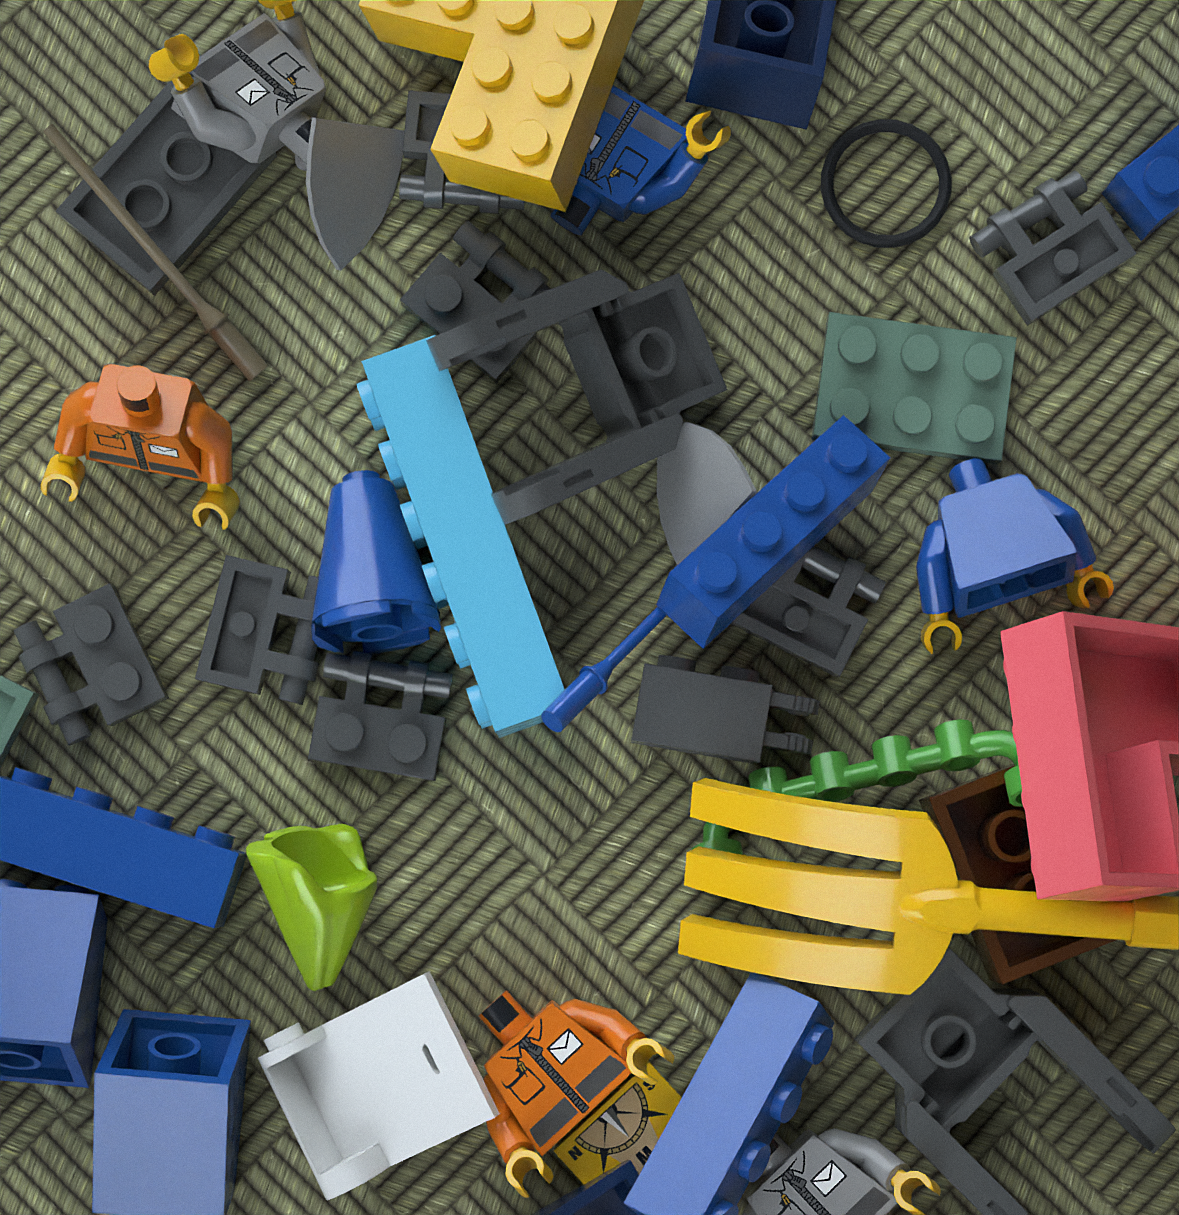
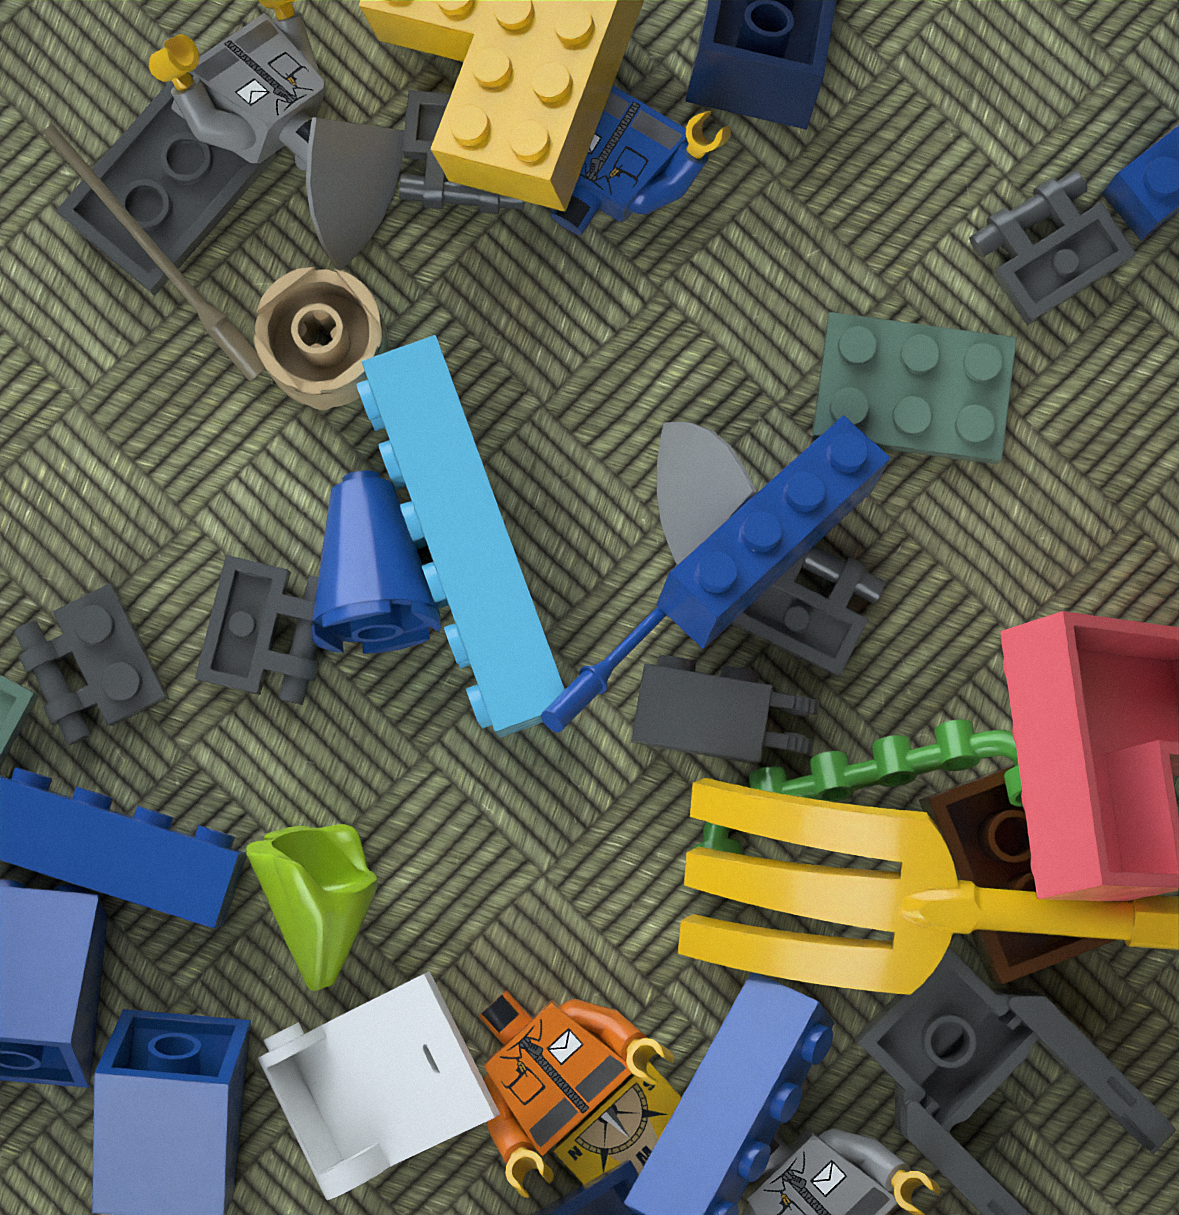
orange torso [40,364,240,530] -> none
dark grey plate [308,651,453,781] -> none
dark grey plate [400,221,551,384] -> none
dark grey plate [426,269,727,524] -> none
black tyre [821,119,952,248] -> none
torso [916,458,1114,654] -> none
none -> tan brick [254,267,390,410]

